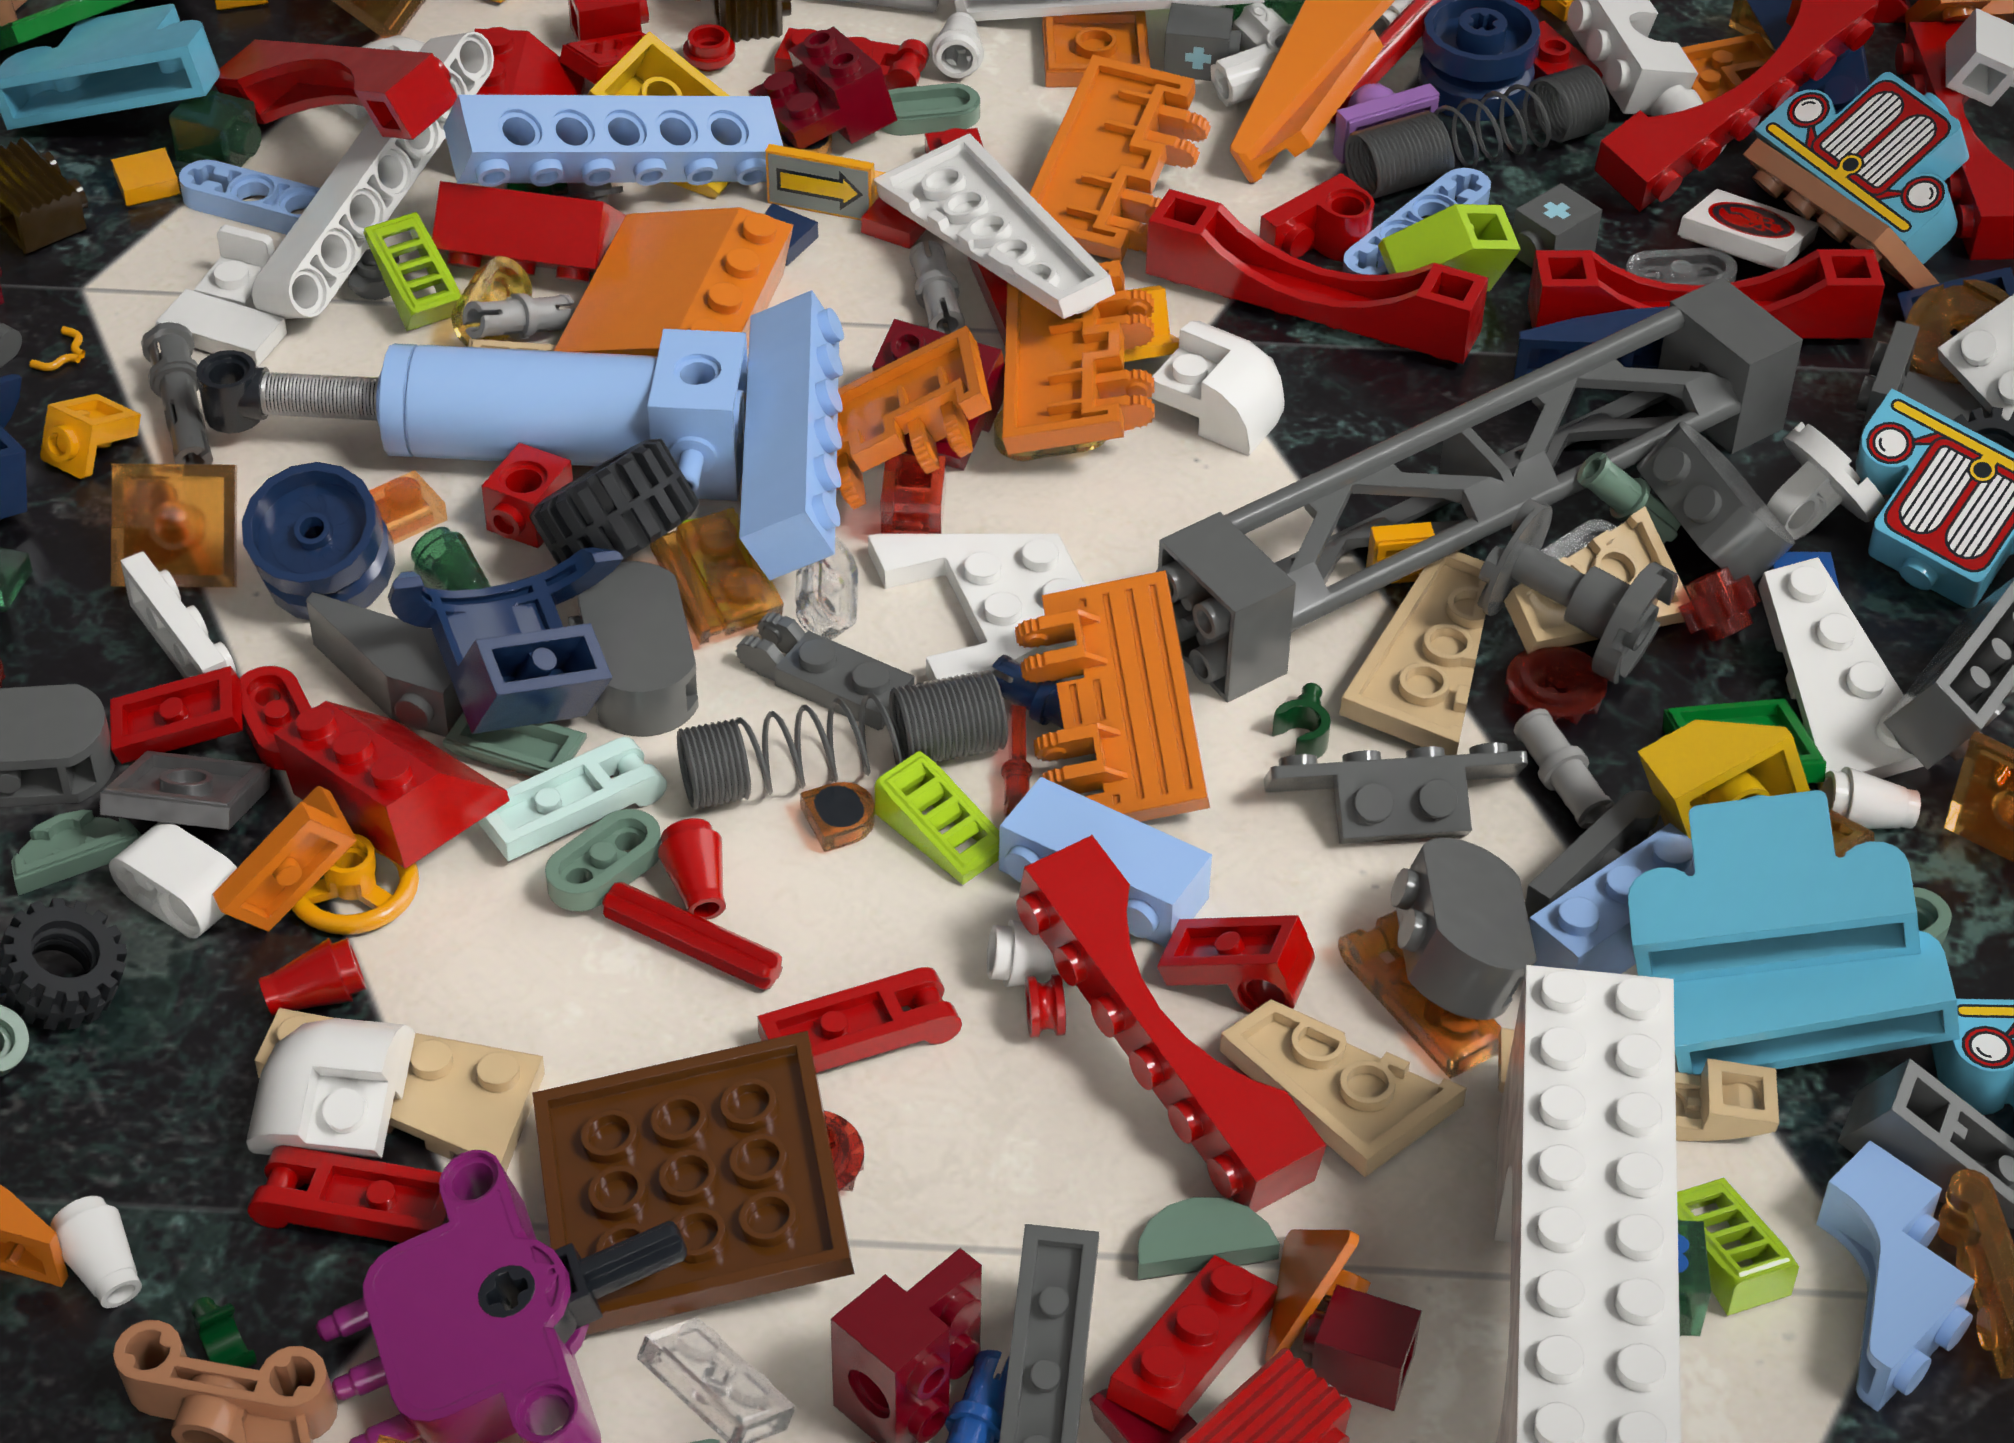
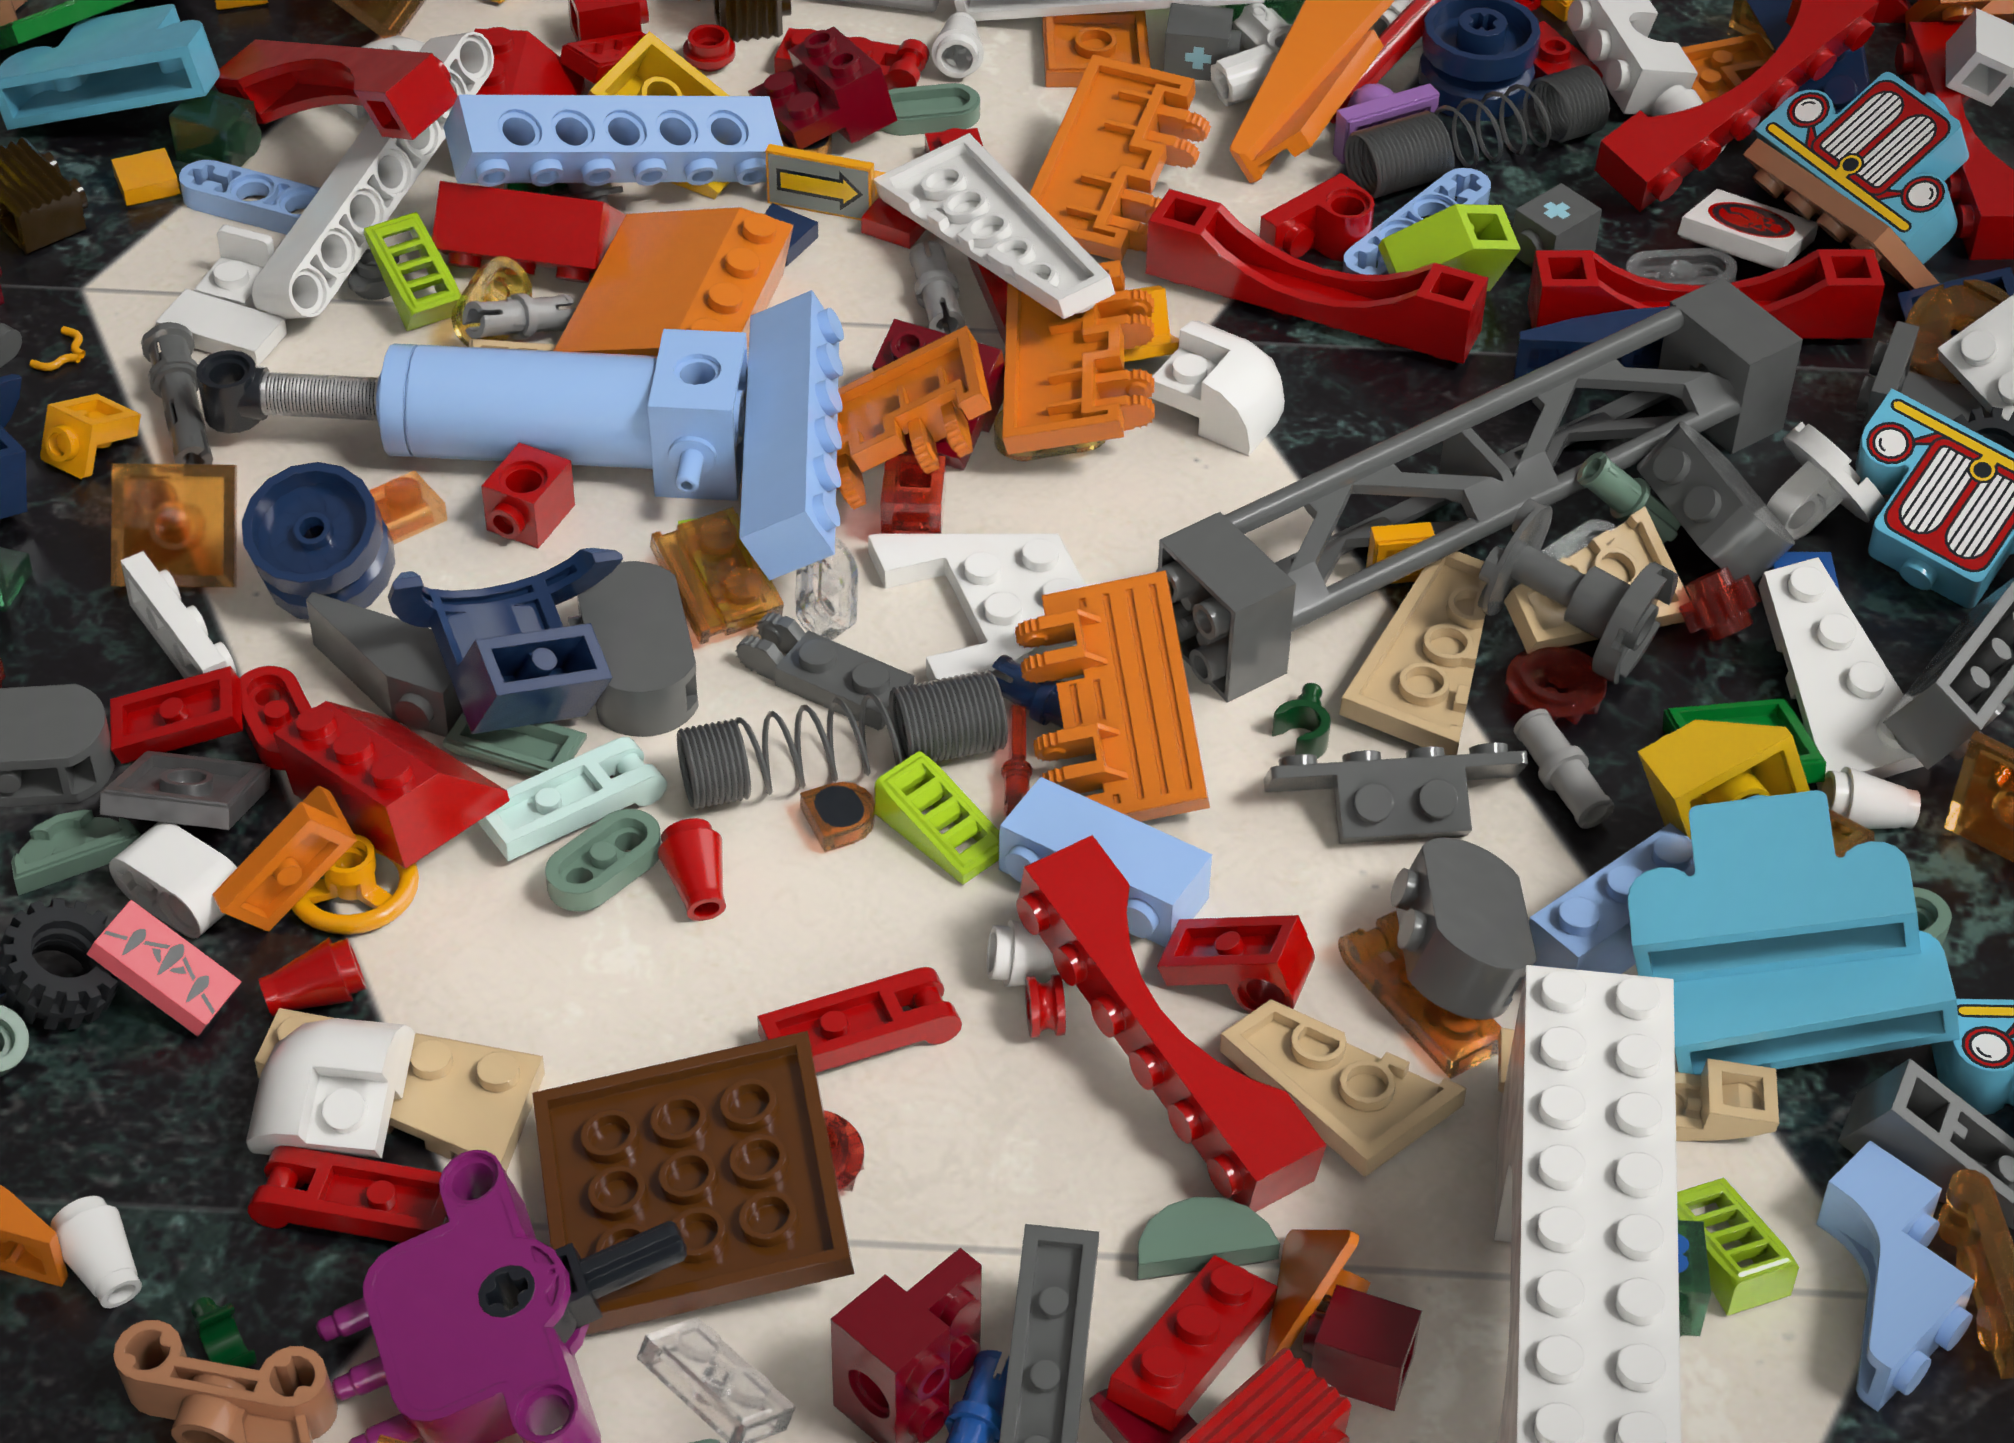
clear green cone [411,527,492,591] -> none
black tyre [529,439,699,565] -> none
red axle [602,882,783,990] -> none
dark grey plate [1525,790,1661,920] -> none
none -> coral tile [87,900,242,1037]

